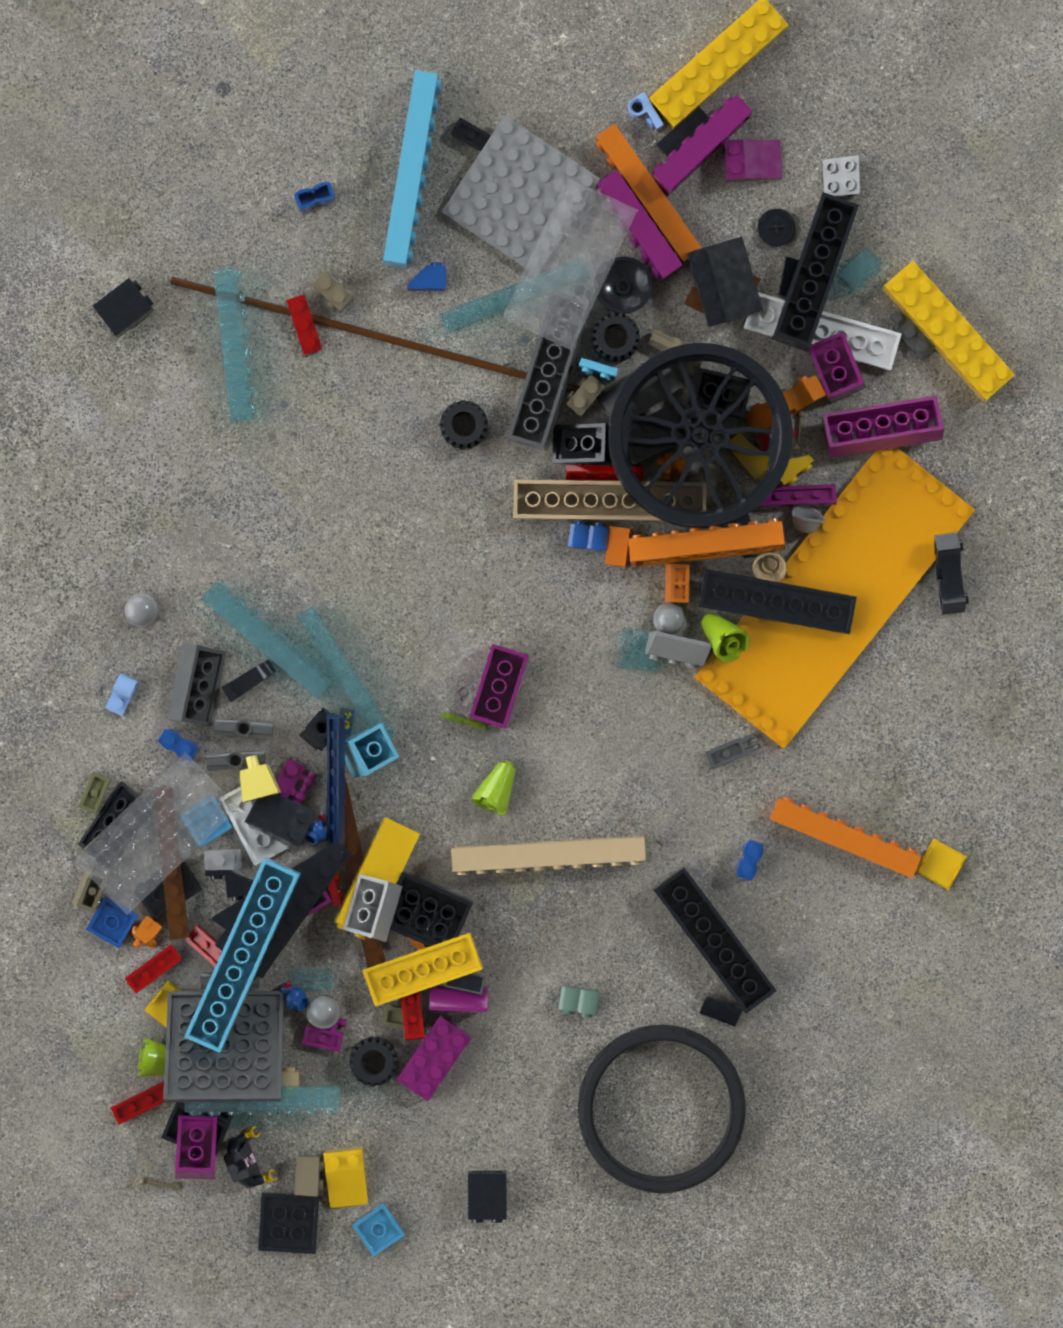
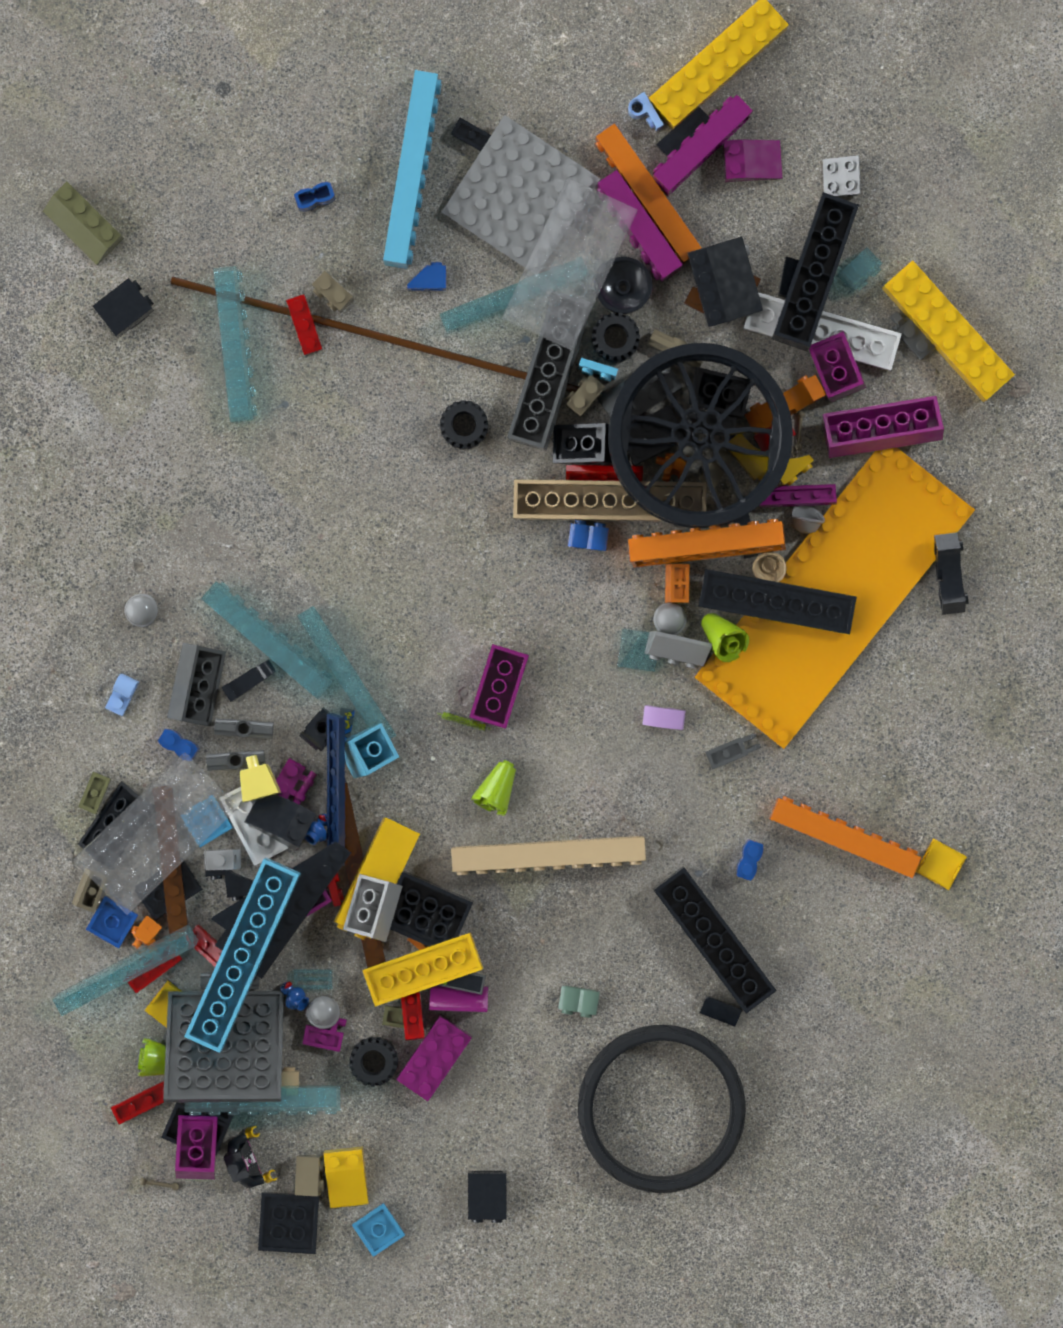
orange hinge [605,526,633,568] -> none
black tile [757,209,796,247] -> none
none -> olive slope [43,181,124,265]
none -> clear light blue brick [52,924,198,1016]
none -> lavender slope [642,705,686,730]

